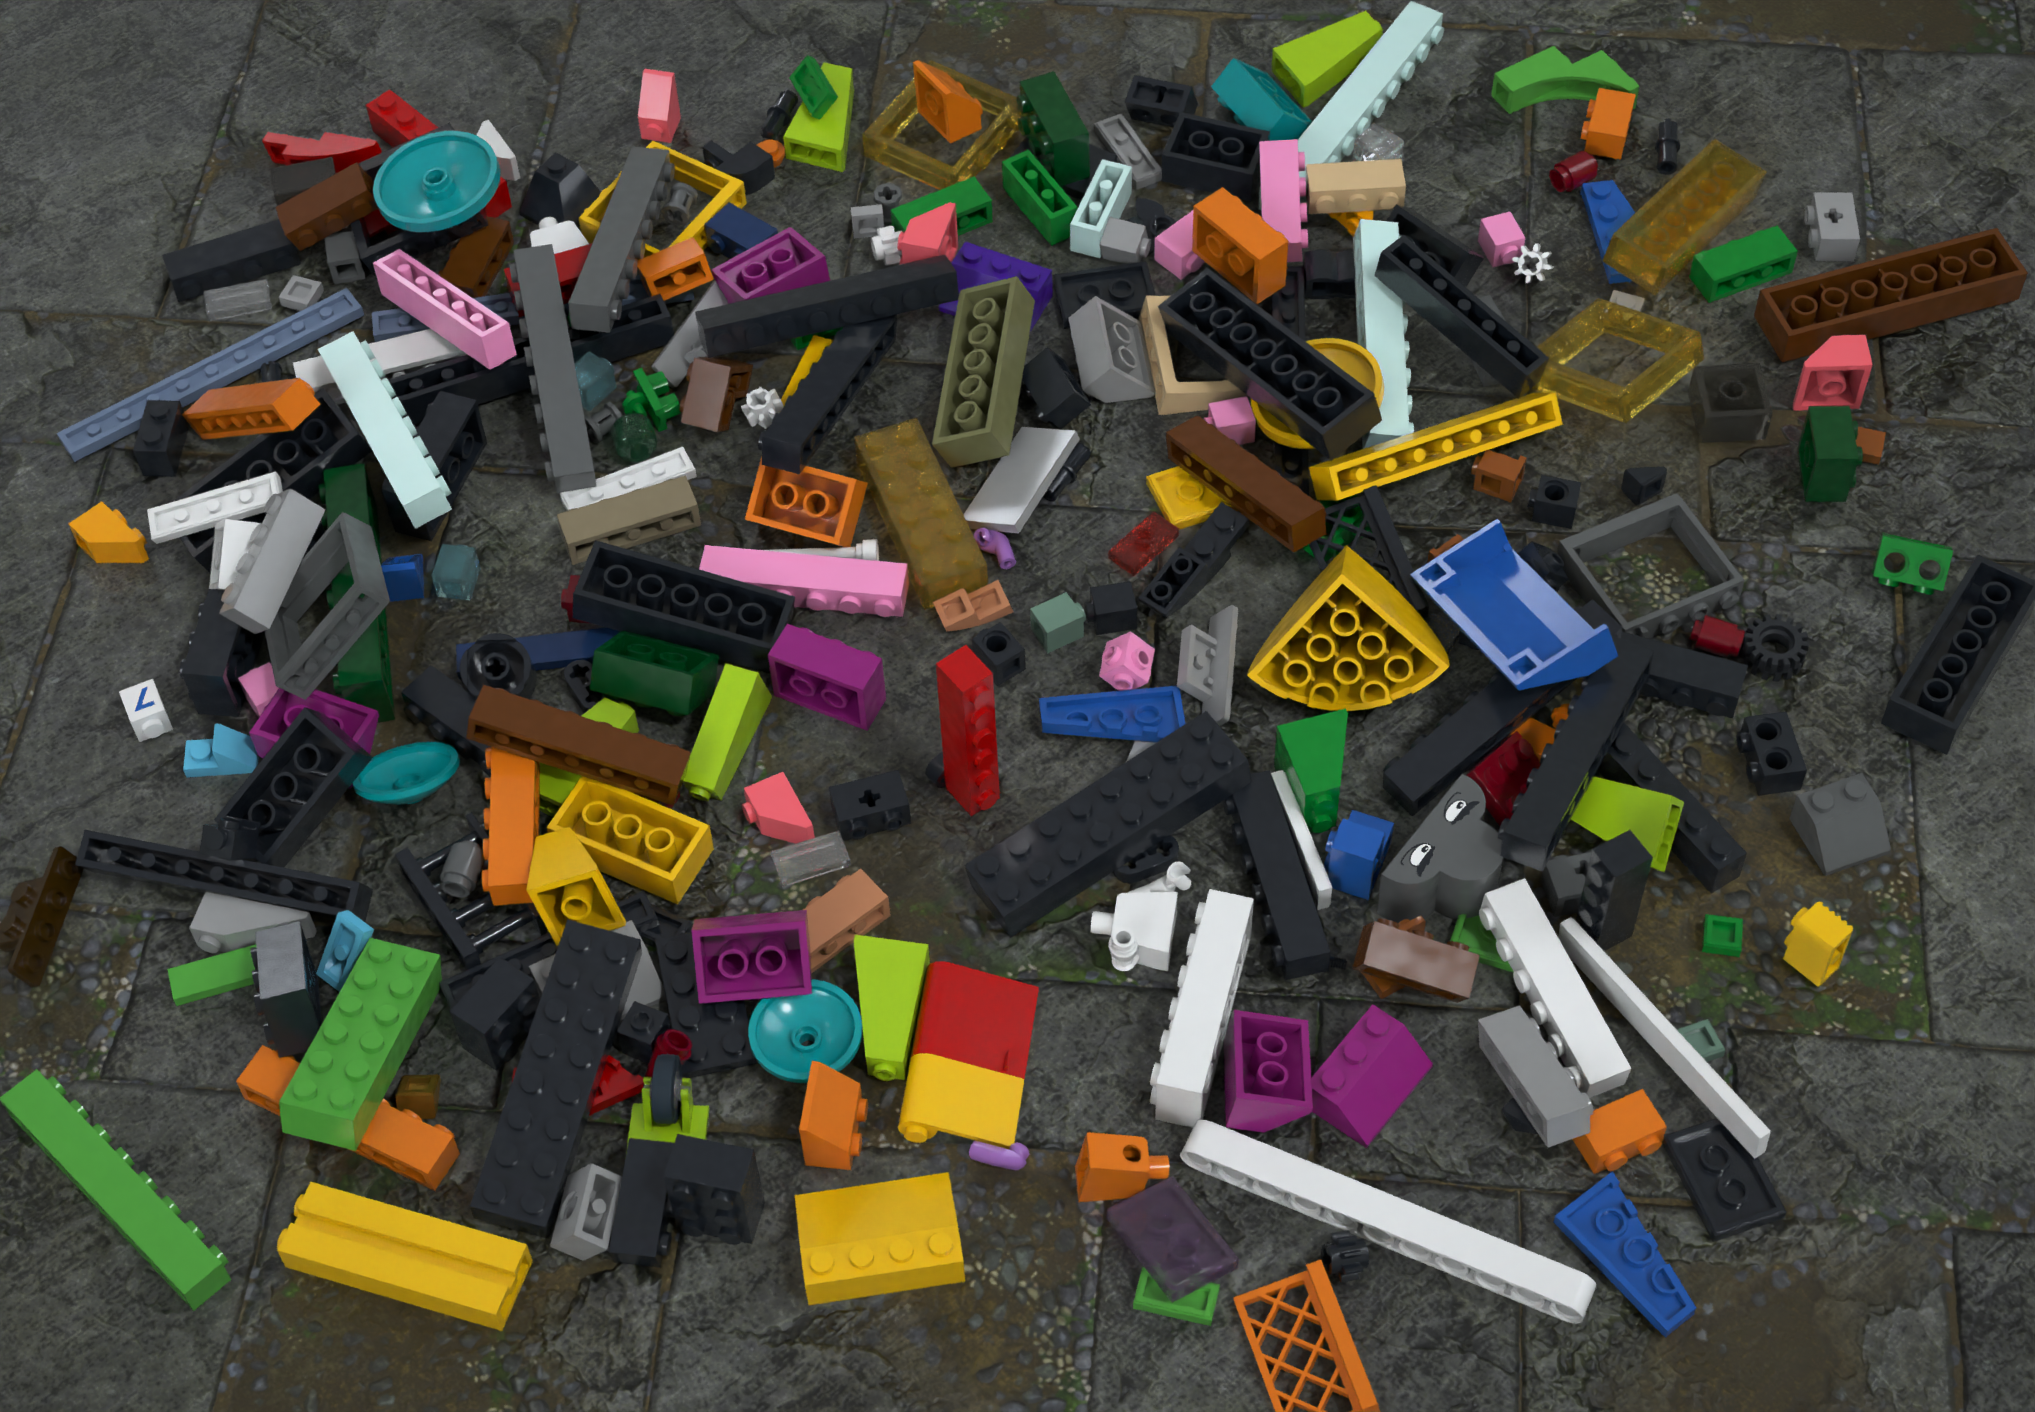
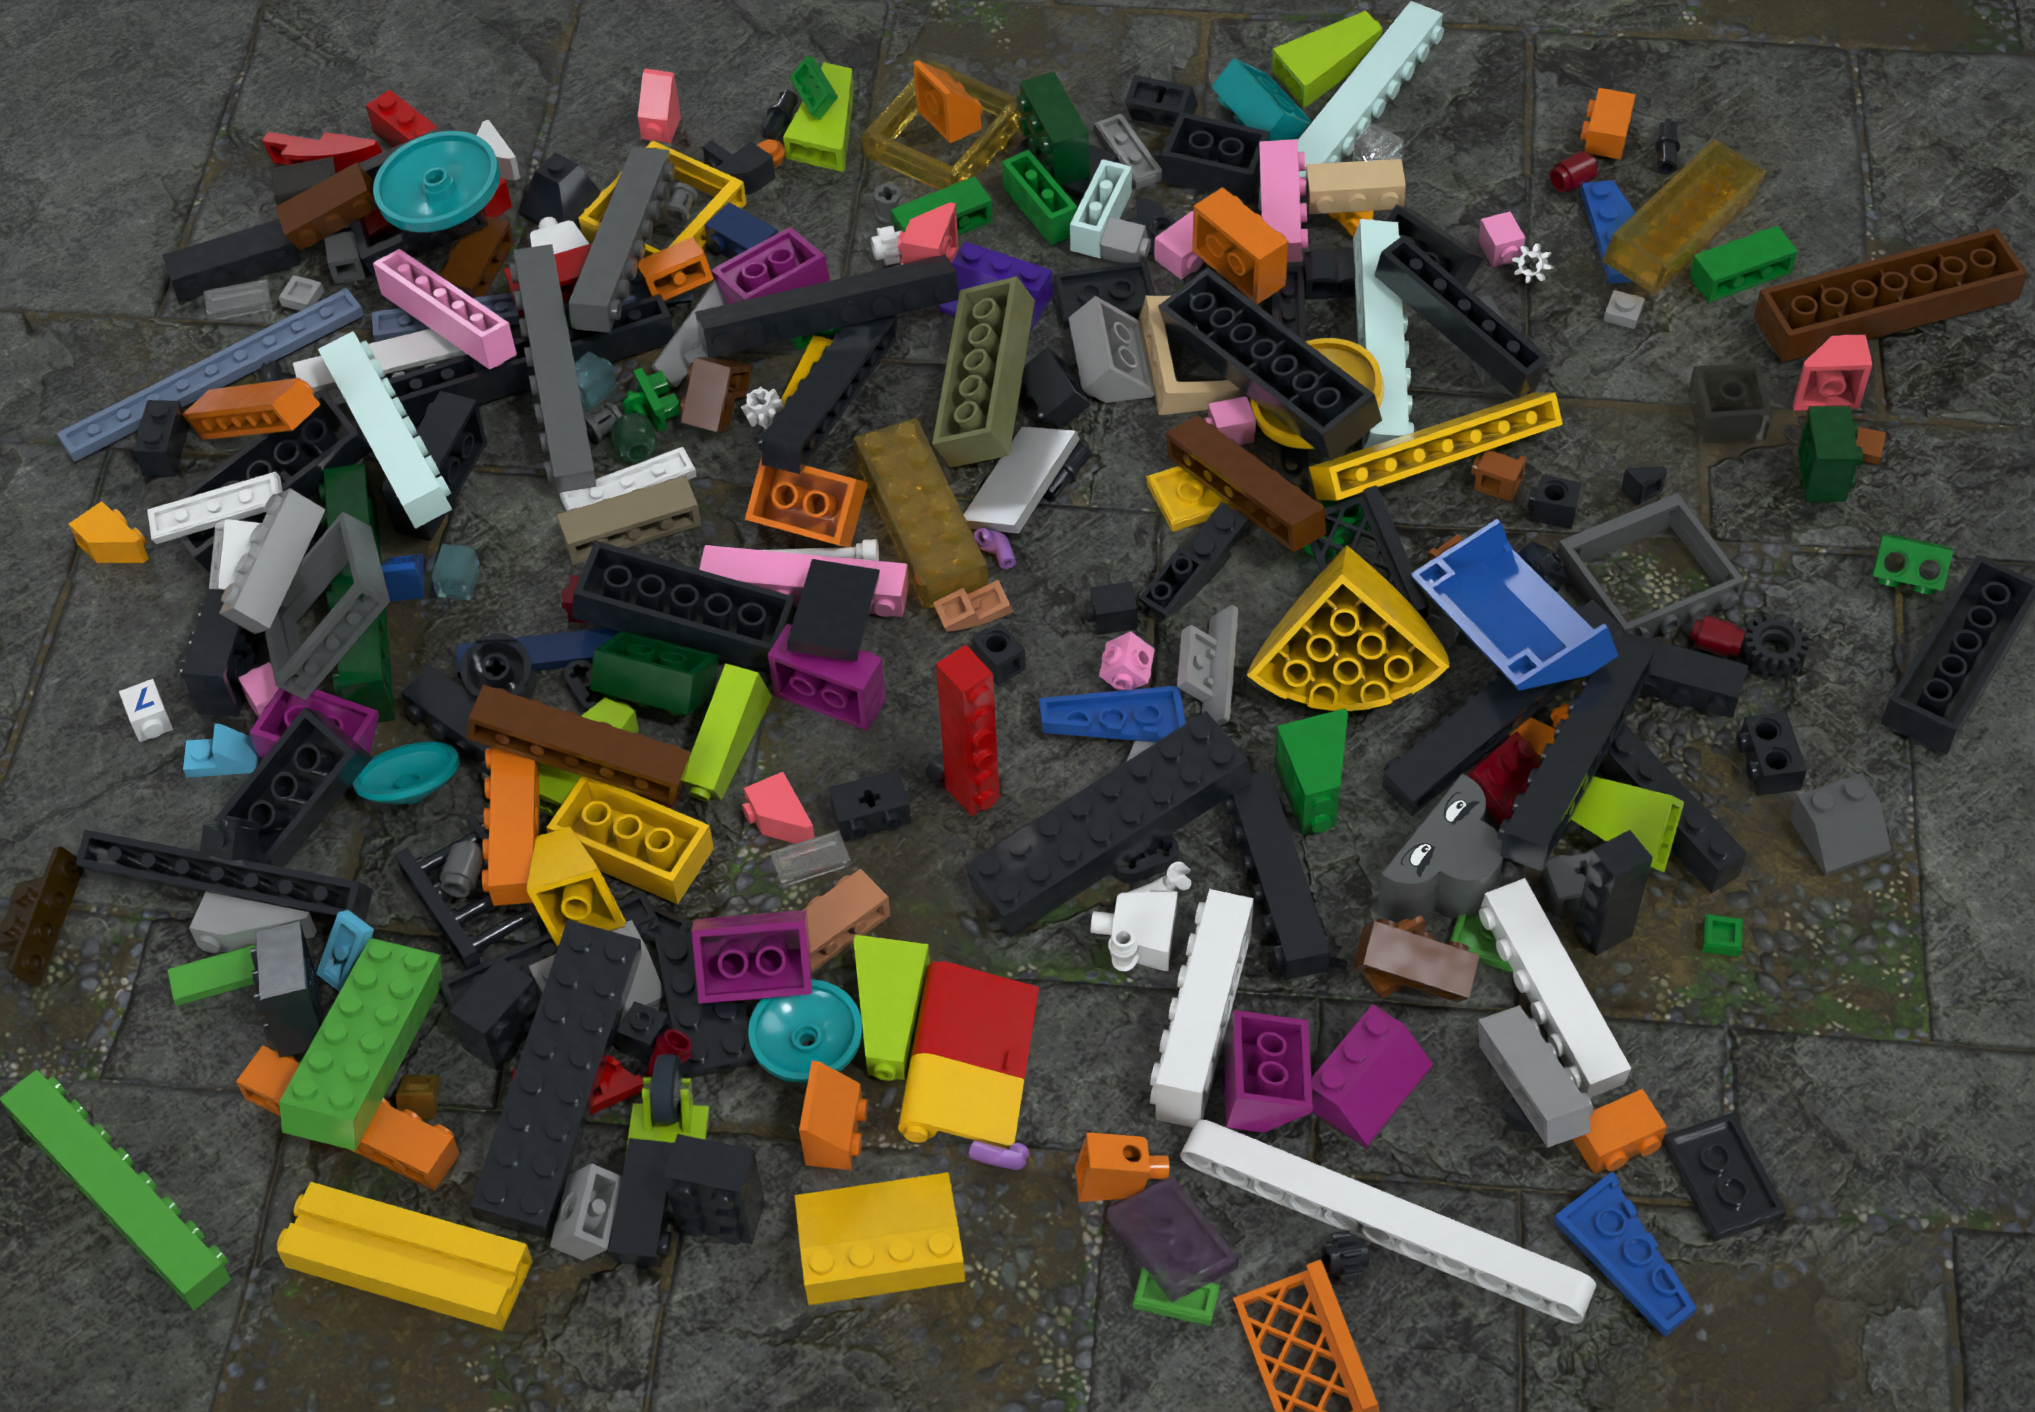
light grey plate [851,204,884,238] -> none
sand green brick [1030,592,1086,653] -> none
clear red plate [1109,511,1179,576] -> none
white tile [1271,770,1332,910] -> none
blue brick [1324,810,1394,900] -> none
bright green arch [1491,46,1639,114] -> none
clear yellow window [1532,298,1704,423] -> none
white tile [1558,917,1770,1159] -> none
sand green tile [1677,1019,1725,1062] -> none
yellow brick [1783,902,1853,987] -> none
light grey brick [1804,192,1860,261] -> none
none -> black tile [787,559,880,662]

